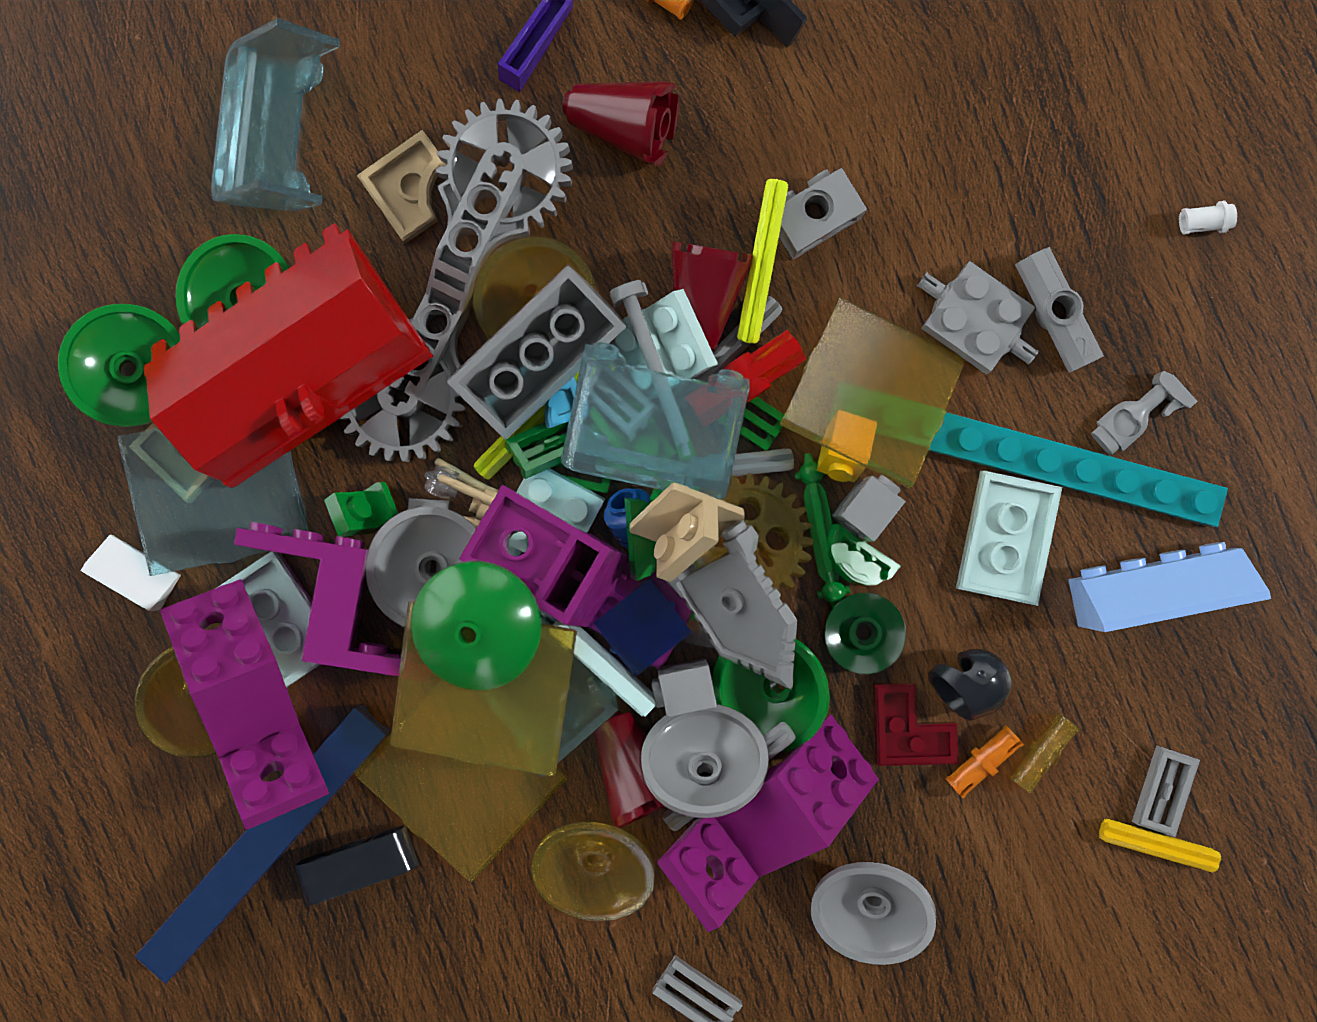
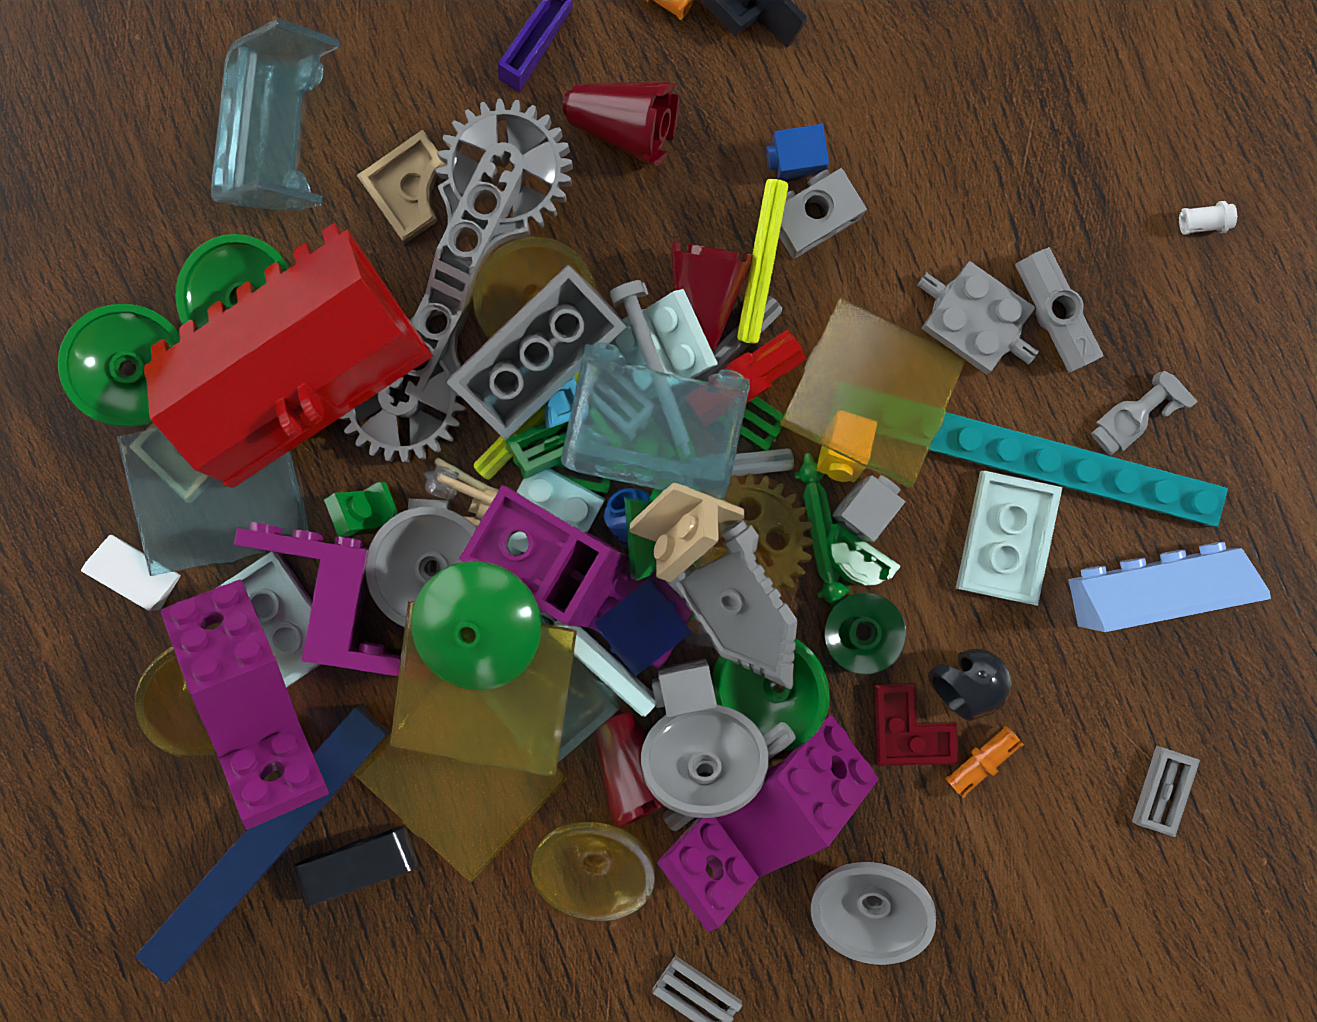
clear yellow pin [1009,713,1080,794] -> none
yellow axle [1099,819,1221,873] -> none
none -> blue brick [766,124,829,181]

